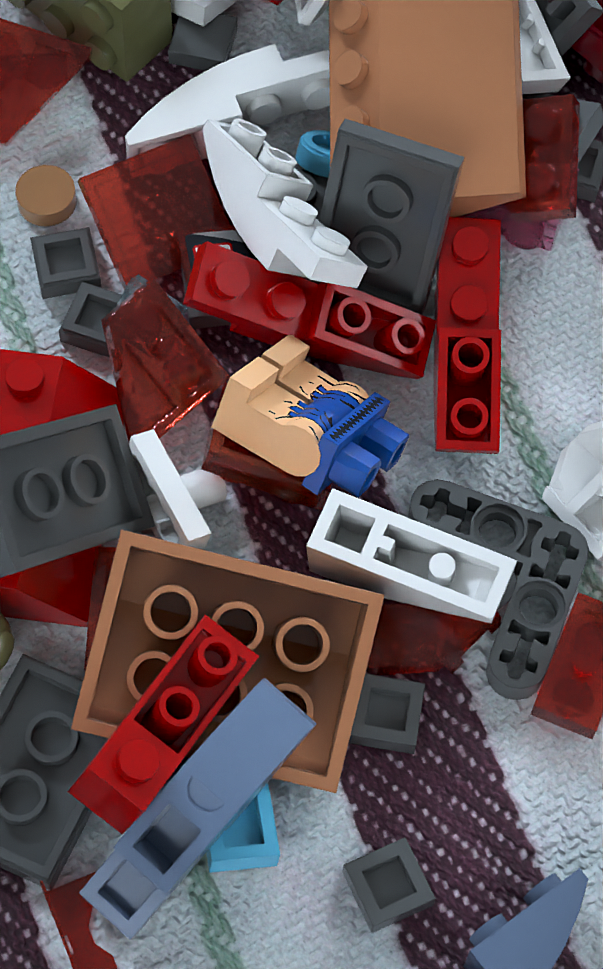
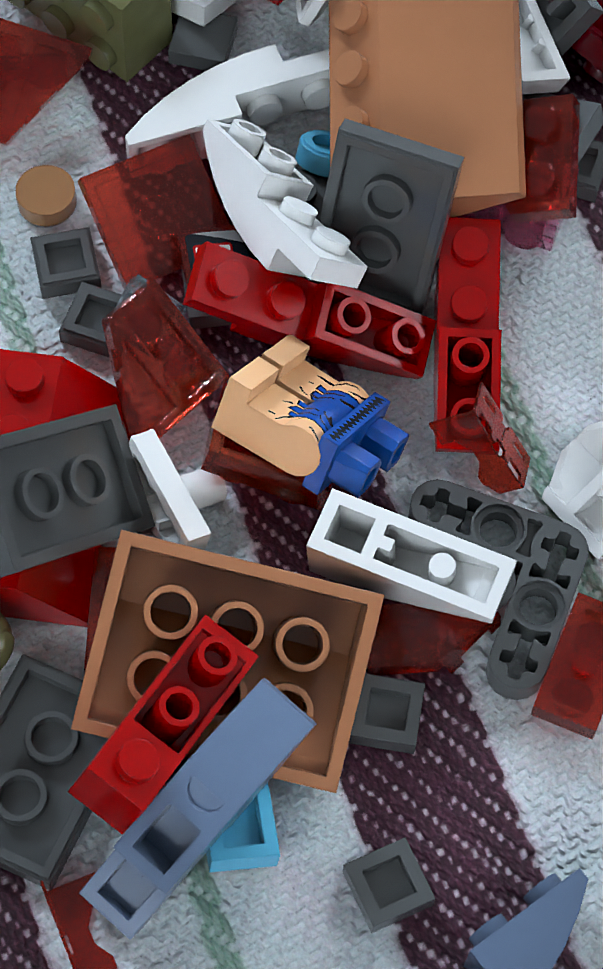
none -> clear red piece [429,382,531,494]

